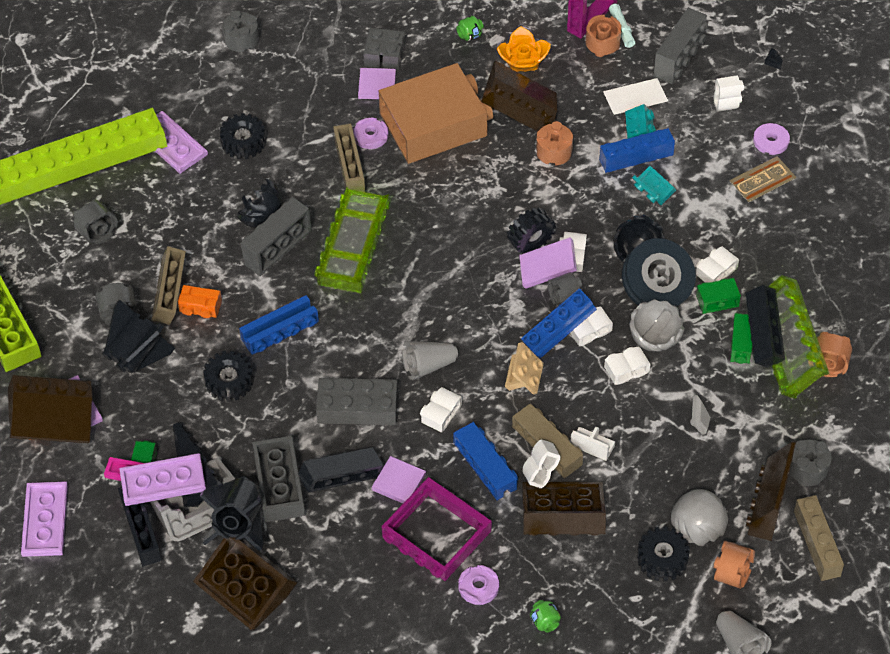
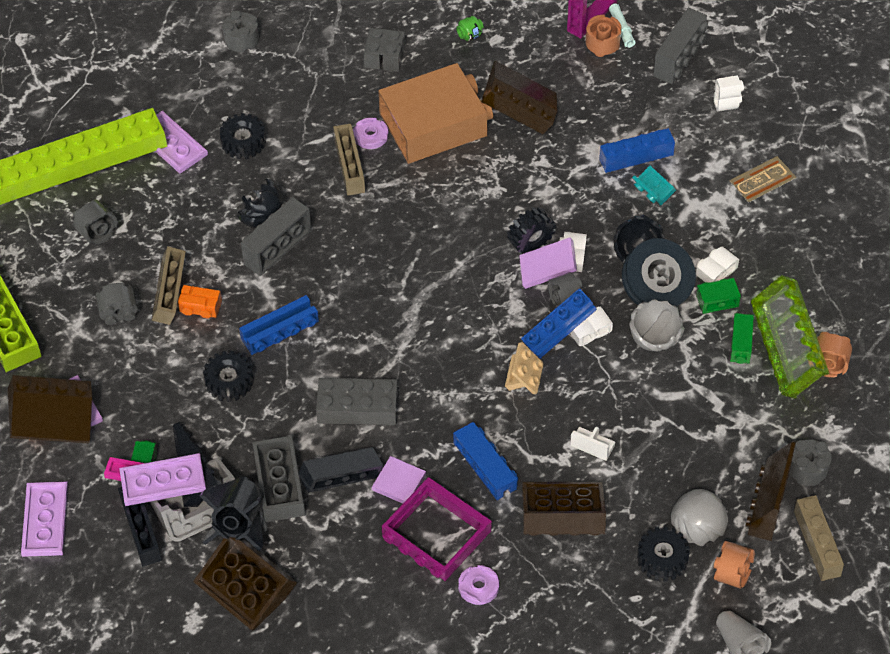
black brick [102,300,175,374] -> none
clear neon green window [315,187,390,293] -> none
lavender tile [358,68,396,99] -> none
light grey cone [402,341,458,380] -> none
white brick [420,387,462,432] -> none
light orange brick [497,26,551,72] -> none
dark tan brick [512,403,583,478] -> none
white brick [523,439,560,488] -> none
bright green head [530,600,561,632] -> none
nougat brick [536,121,573,165] -> none
white sticker [603,78,668,115] -> none
white brick [604,347,650,385] -> none
teal bracket [625,104,656,139] -> none
light grey piece [690,395,711,435] -> none
black brick [746,285,785,368] -> none
lavender tile [753,123,790,155] -> none
black tile [764,48,783,70] -> none

